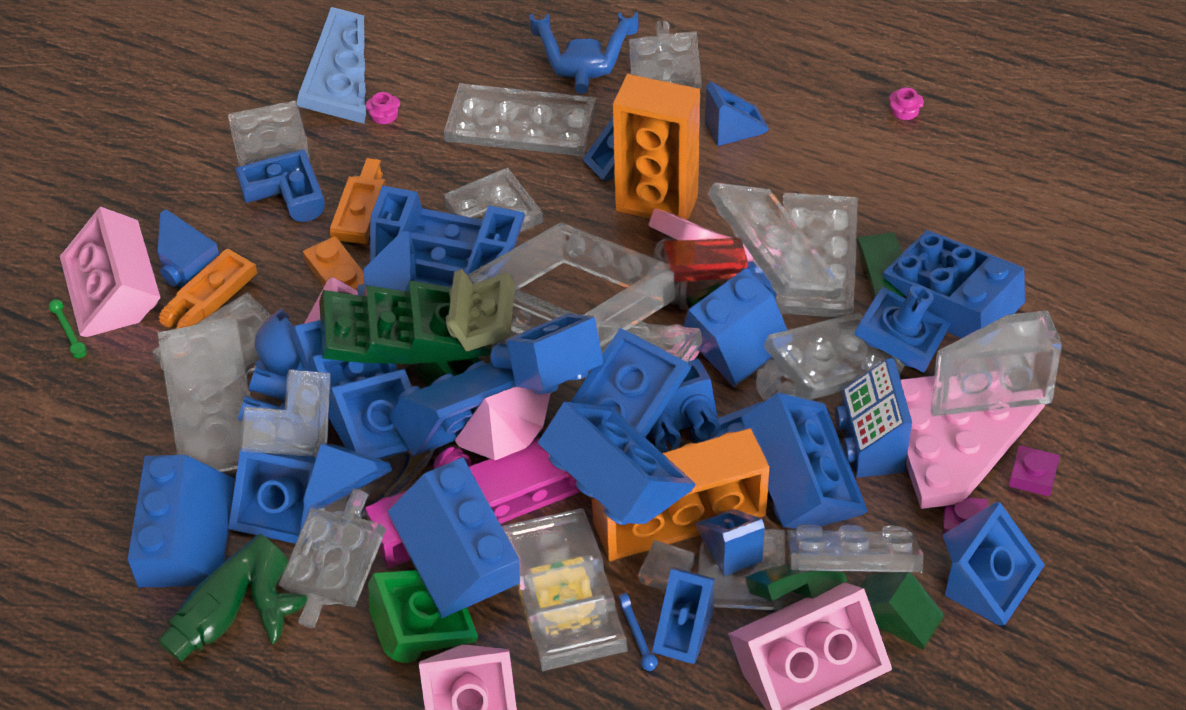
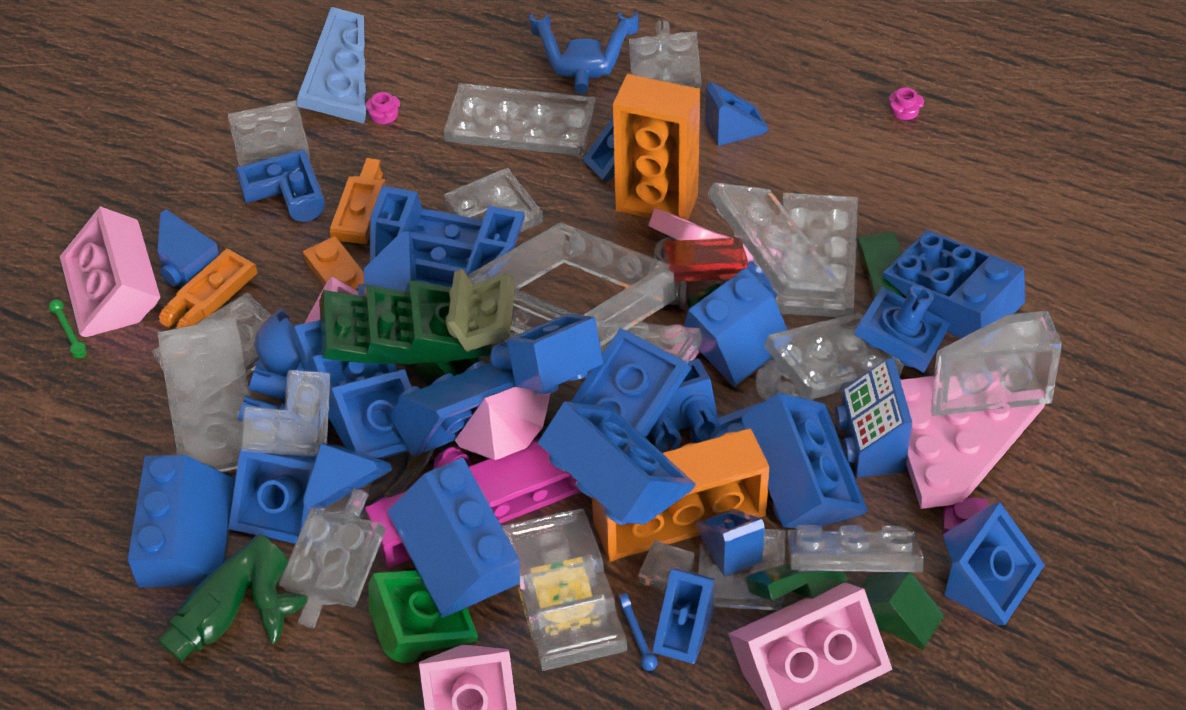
magenta plate [1009,445,1060,497] -> none

